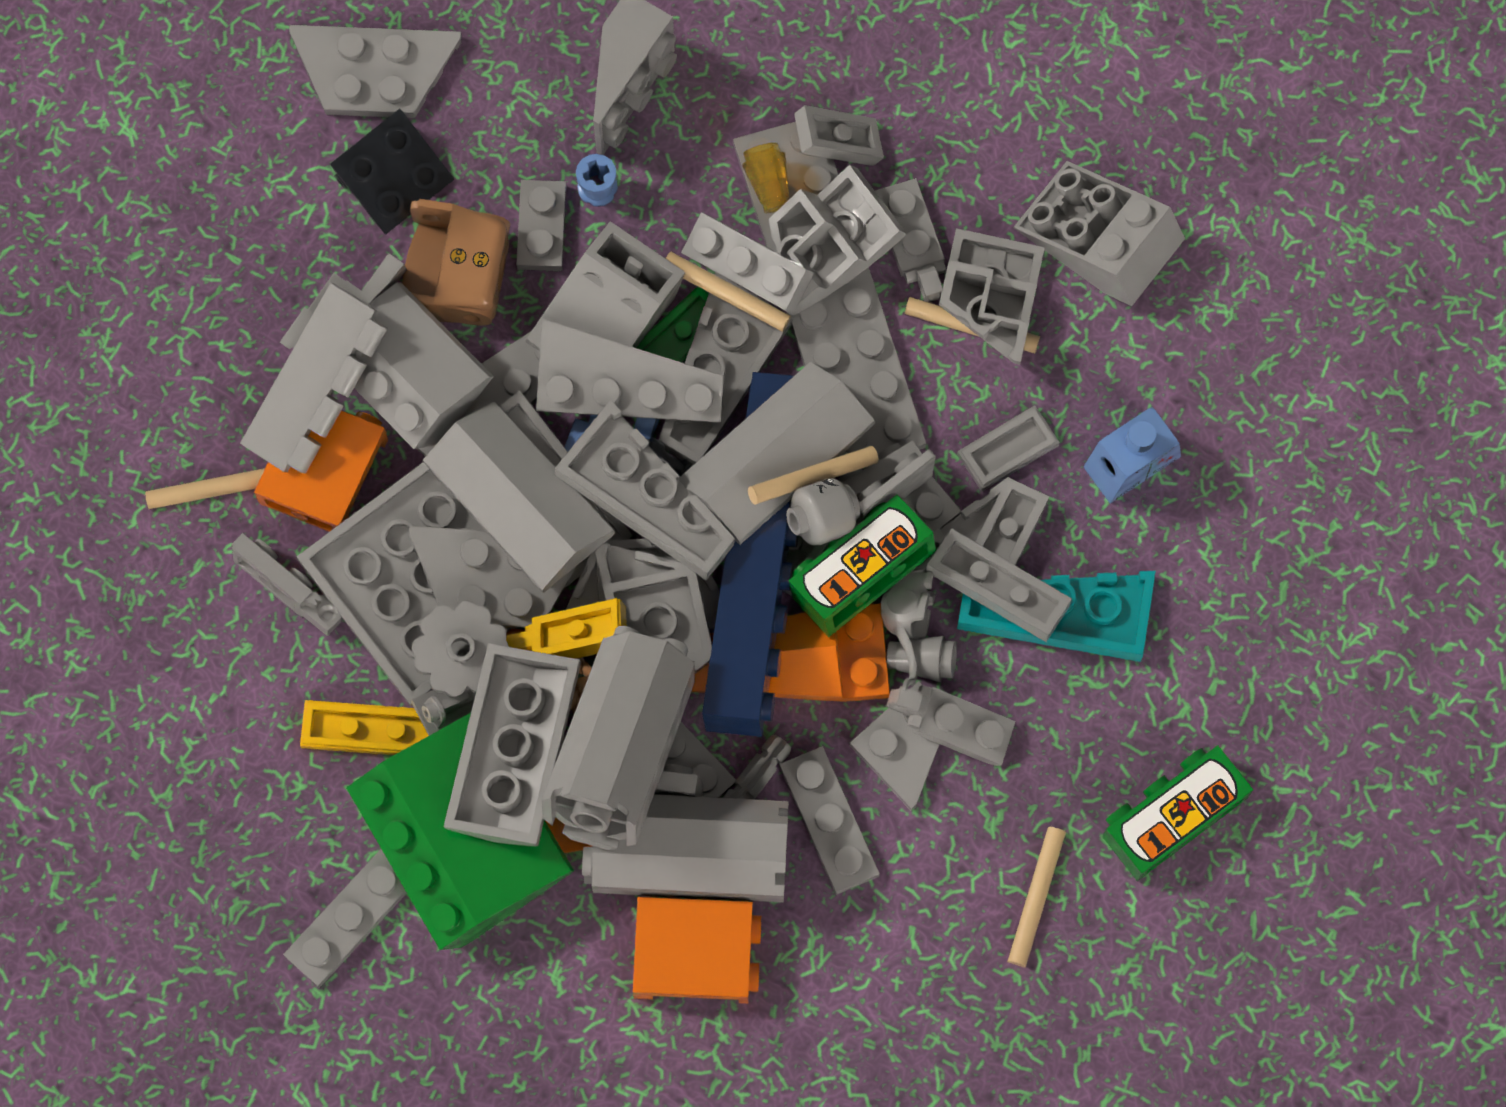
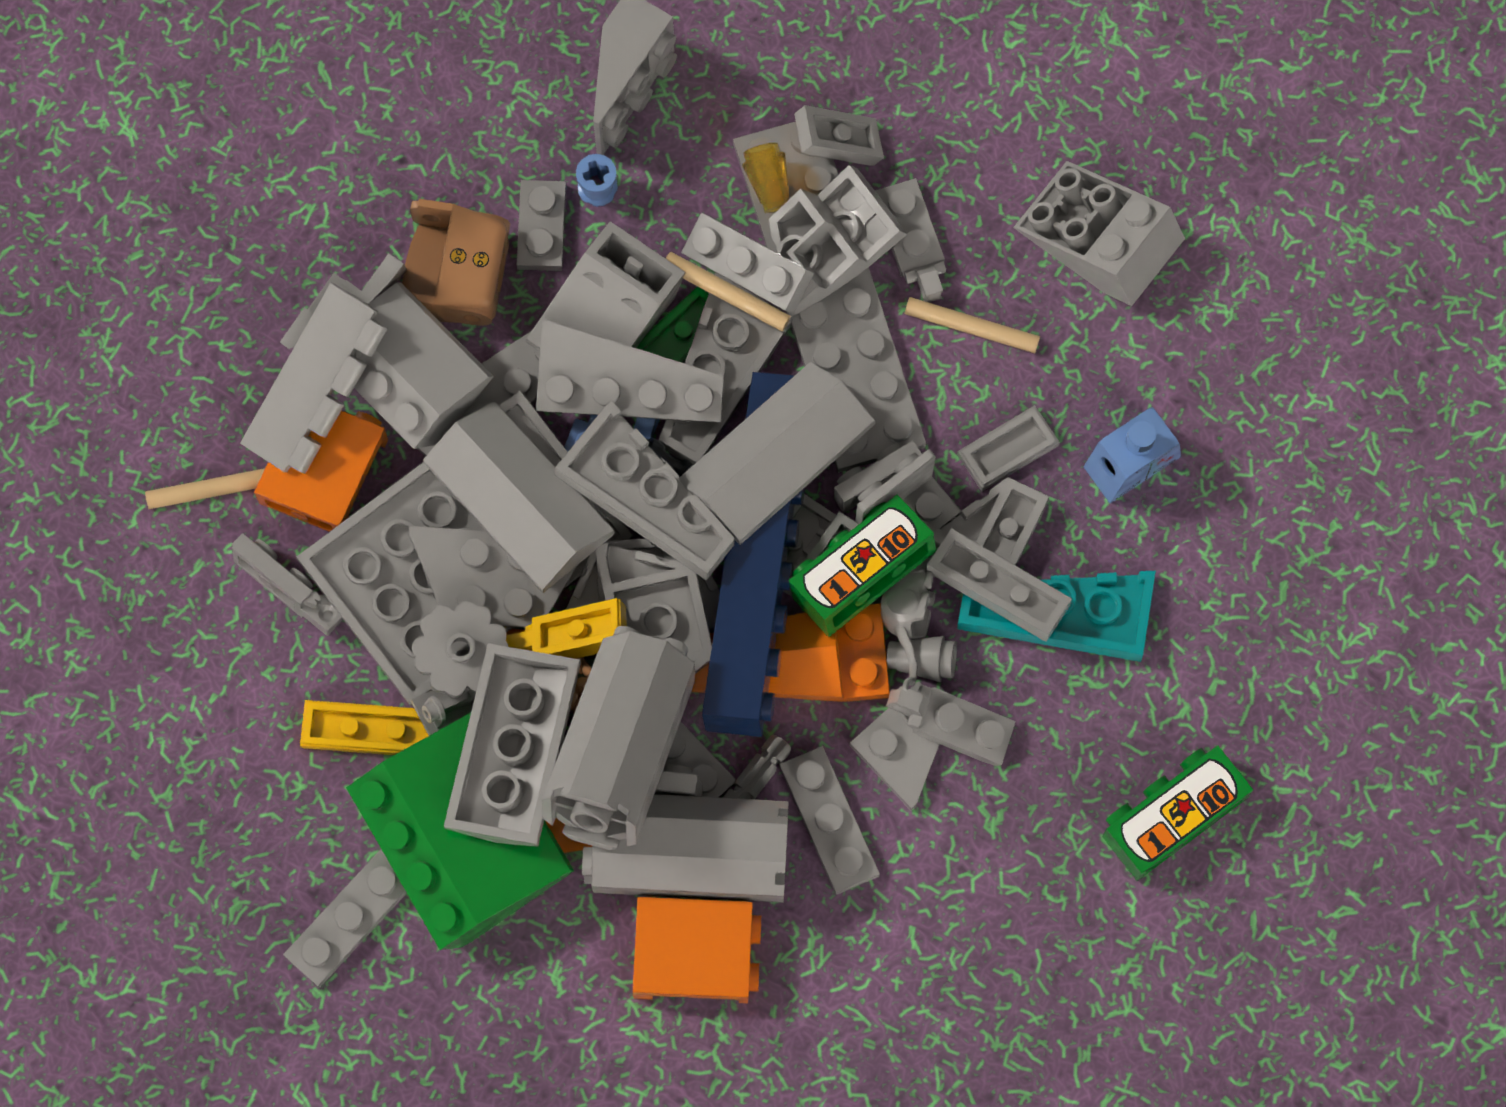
light grey wing [289,25,462,118] -> none
black hinge [330,108,455,235] -> none
tan bar [748,446,879,505] -> none
light grey head [786,478,860,545] -> none
light grey slope [939,228,1045,365] -> none
tan bar [1007,827,1066,968] -> none

